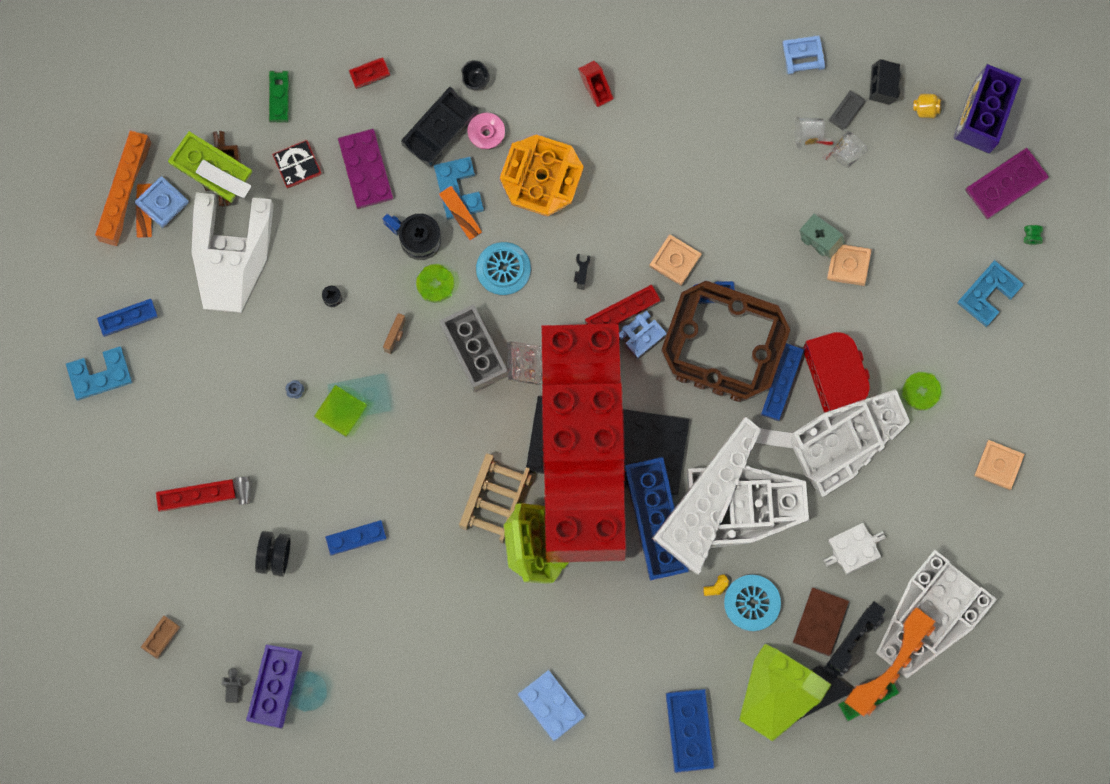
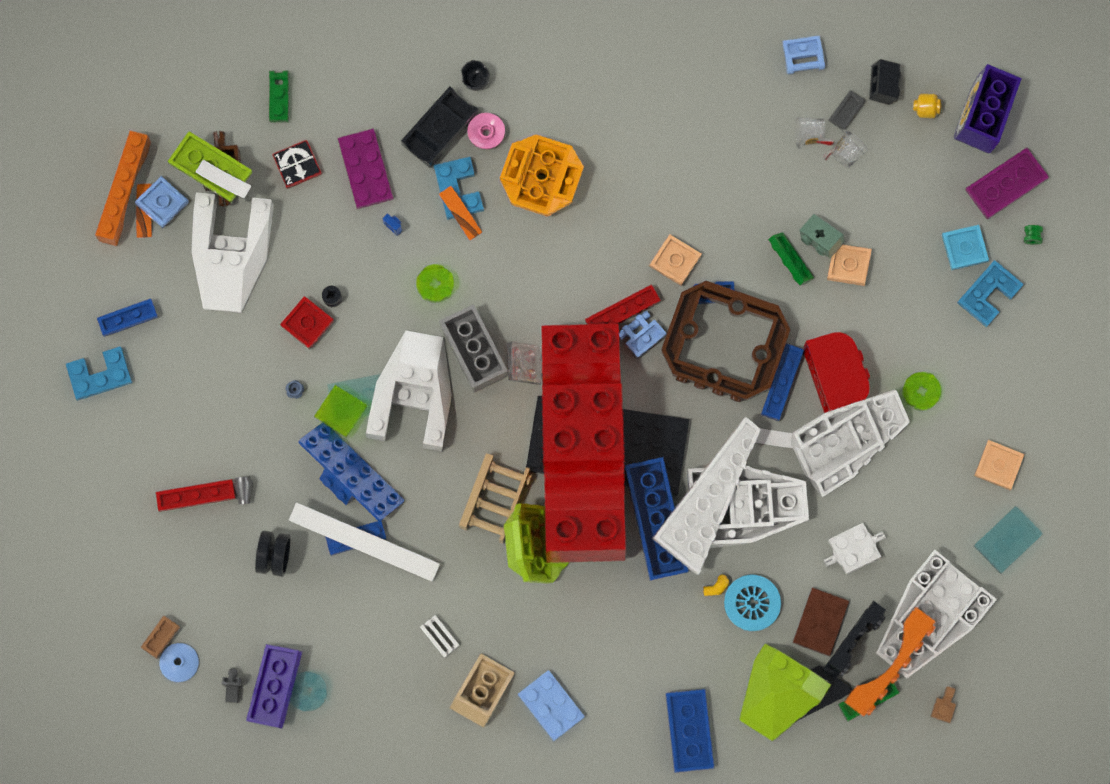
red plate [348,57,390,89] -> none
medium nougat plate [383,313,406,354] -> none
black wheel [399,213,441,260] -> none
medium azure piece [476,242,531,295] -> none
black plate [574,254,590,290] -> none
red slope [578,61,614,107] -> none
none -> light blue dish [159,643,199,682]
none -> red plate [280,296,334,350]
none -> white tile [289,502,440,581]
none -> blue bracket [298,422,405,522]
none -> white wedge [366,331,452,452]
none -> white tile [420,615,460,658]
none -> tan slope [450,654,515,728]
none -> green plate [768,232,814,286]
none -> medium nougat plate [930,687,956,723]
none -> medium azure plate [941,225,989,271]
none -> clear light blue tile [974,506,1042,574]

